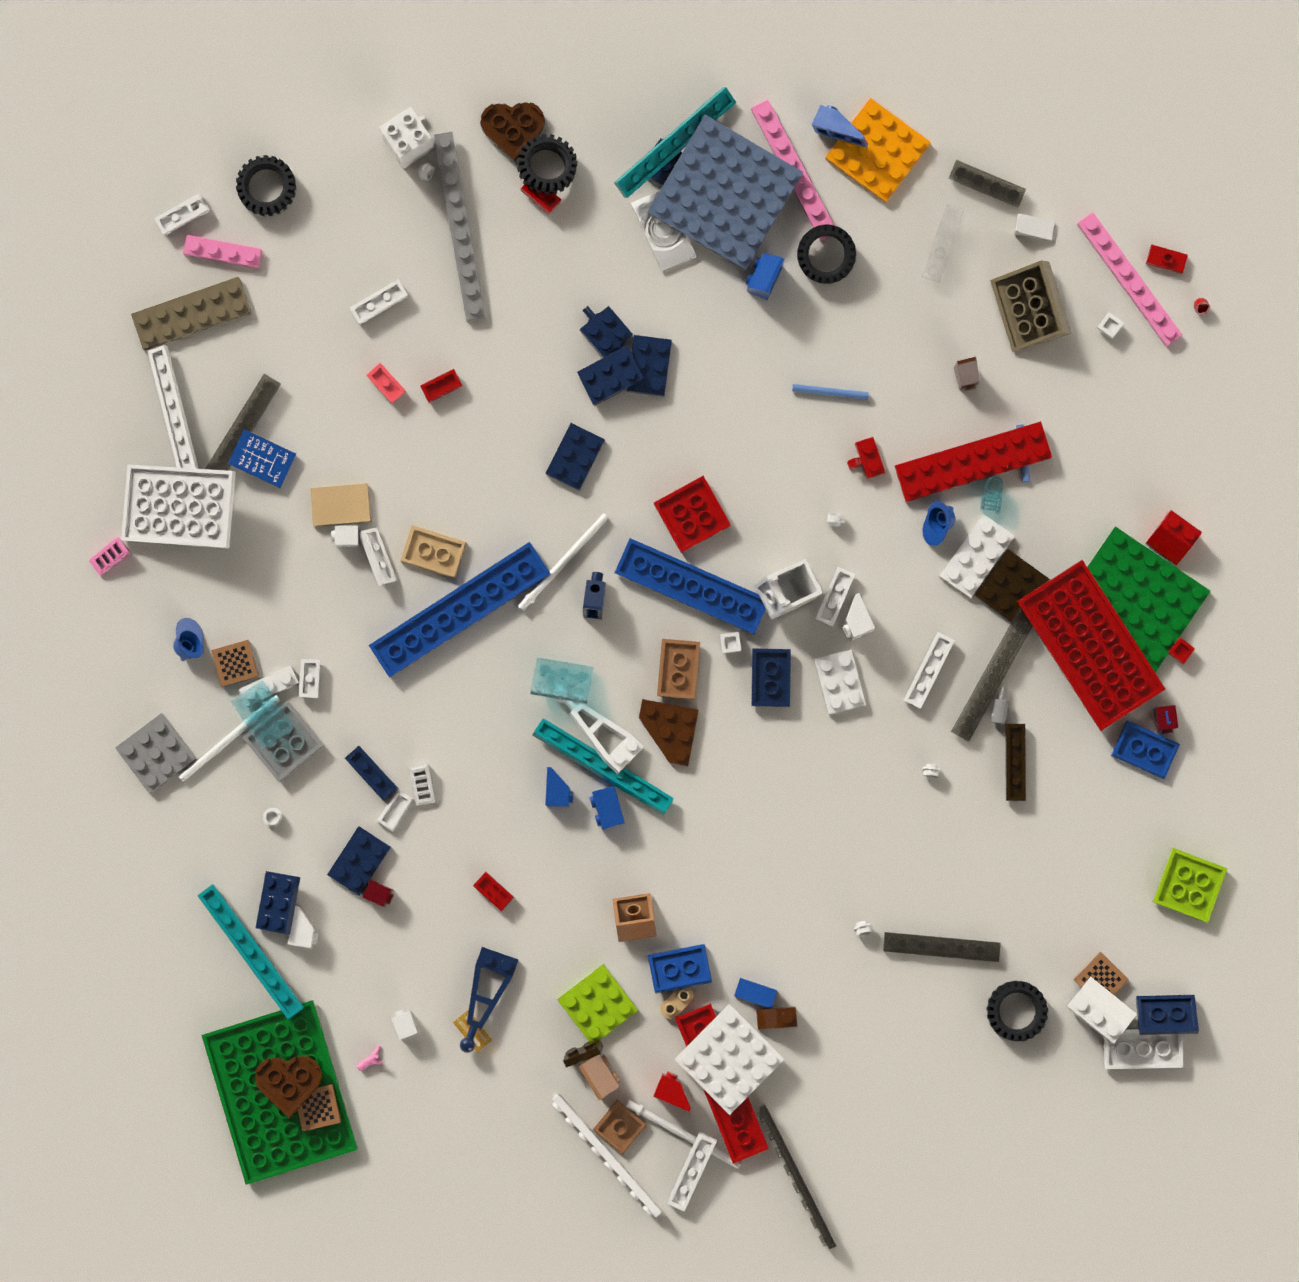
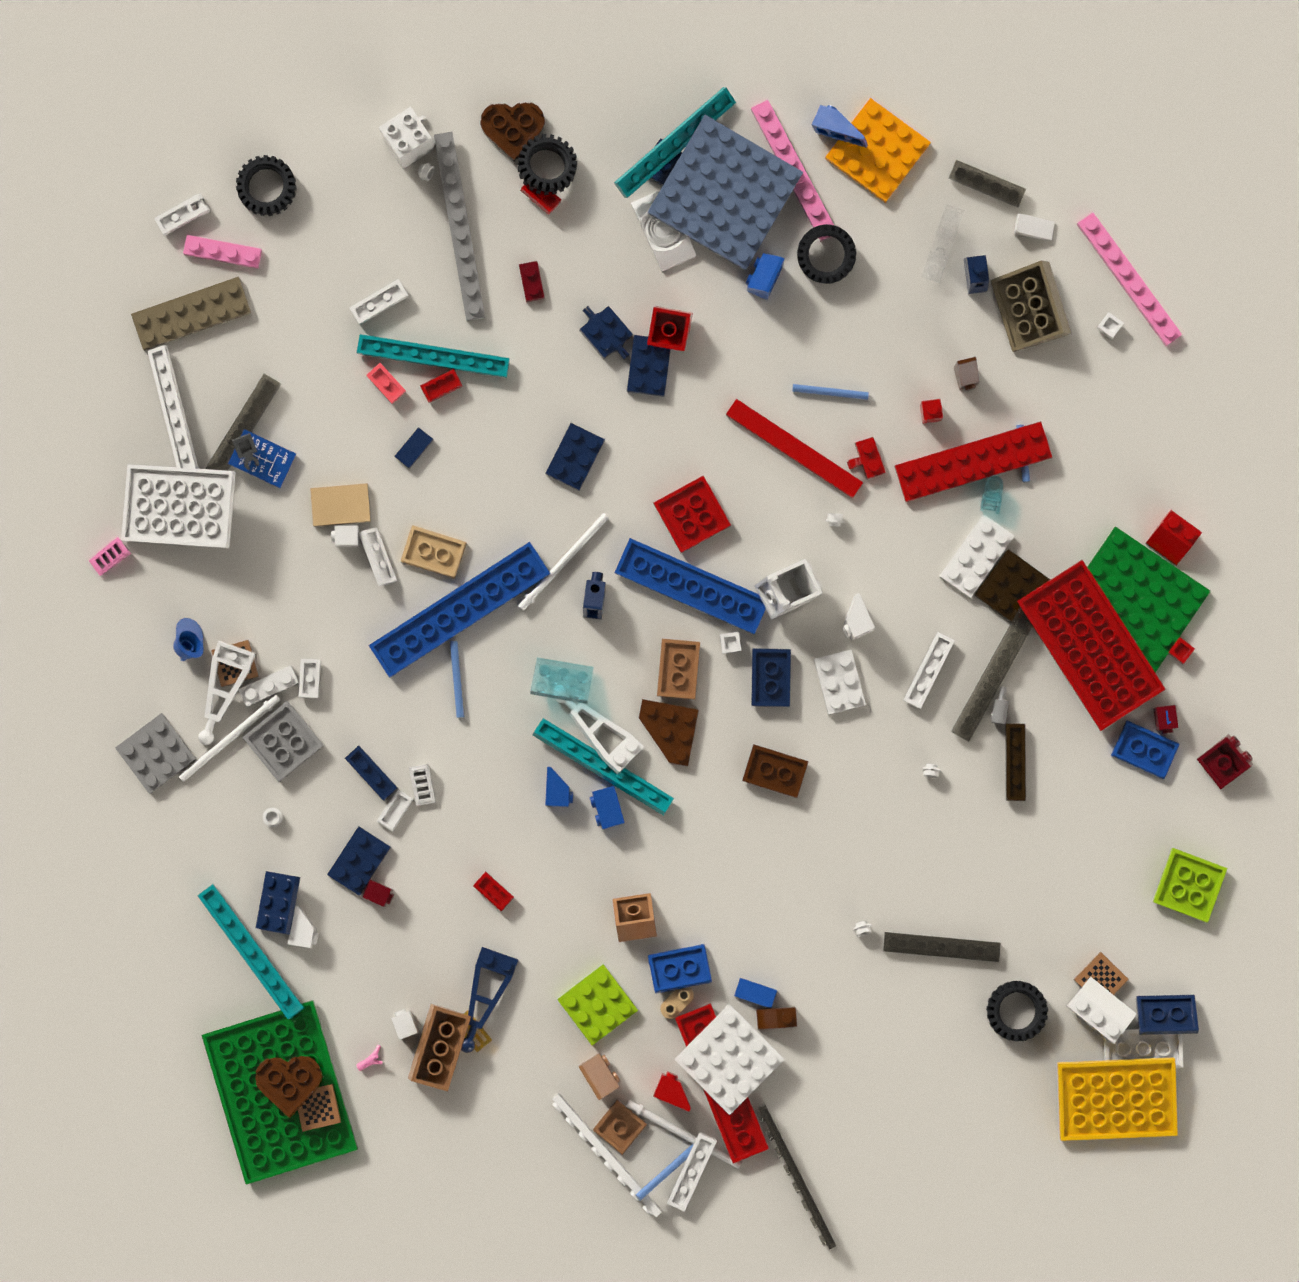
clear light blue plate [230,680,295,750] -> none
dark brown plate [563,1040,603,1068] -> none
dark blue plate [577,345,645,406] -> none
white plate [815,567,855,627] -> none
blue piece [922,501,956,546] -> none
red plate [1146,244,1188,274] -> none
red hinge [1194,298,1210,315] -> none
none -> white plate [198,641,256,745]
none -> dark grey plate [232,433,259,470]
none -> teal plate [356,334,510,378]
none -> dark blue tile [394,427,434,469]
none -> medium nougat slope [408,1004,471,1092]
none -> medium blue bar [450,641,464,718]
none -> dark red plate [519,261,545,303]
none -> medium blue bar [635,1144,694,1201]
none -> red slope [647,306,693,351]
none -> red tile [726,399,863,499]
none -> reddish brown plate [742,744,809,798]
none -> red brick [920,399,943,424]
none -> dark blue torso [963,255,989,294]
none -> yellow plate [1057,1057,1178,1141]
none -> dark red plate [1197,734,1253,789]

